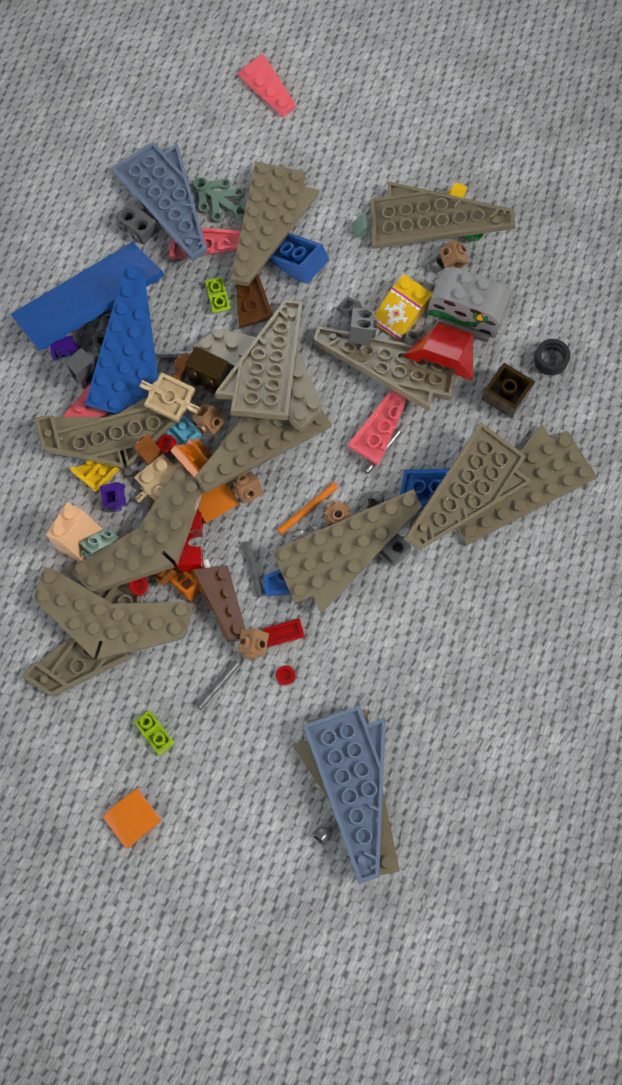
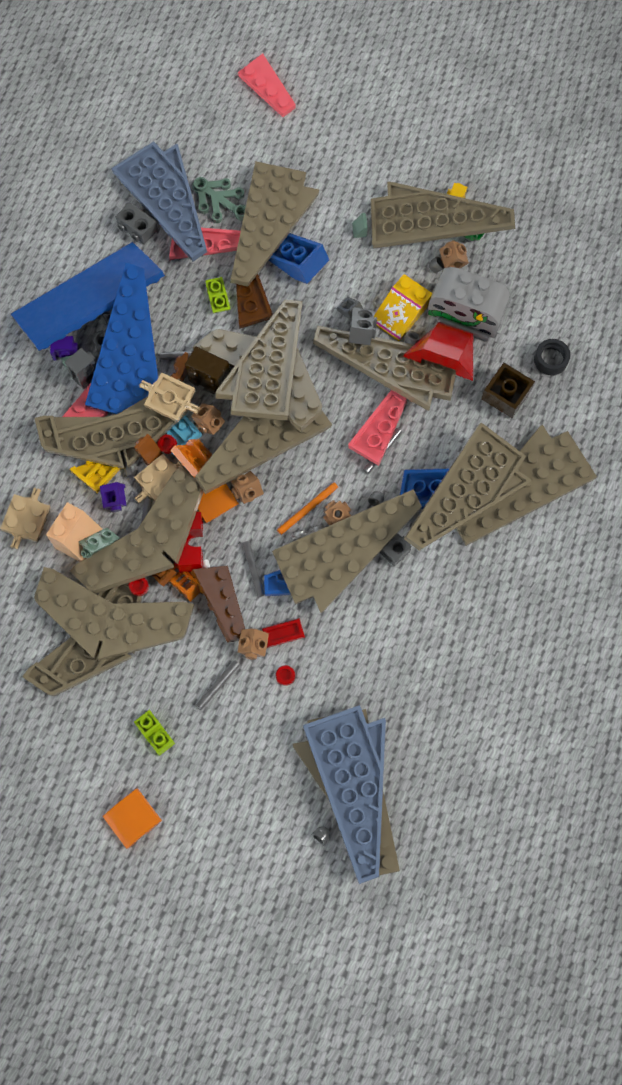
none -> tan plate [0,488,51,549]

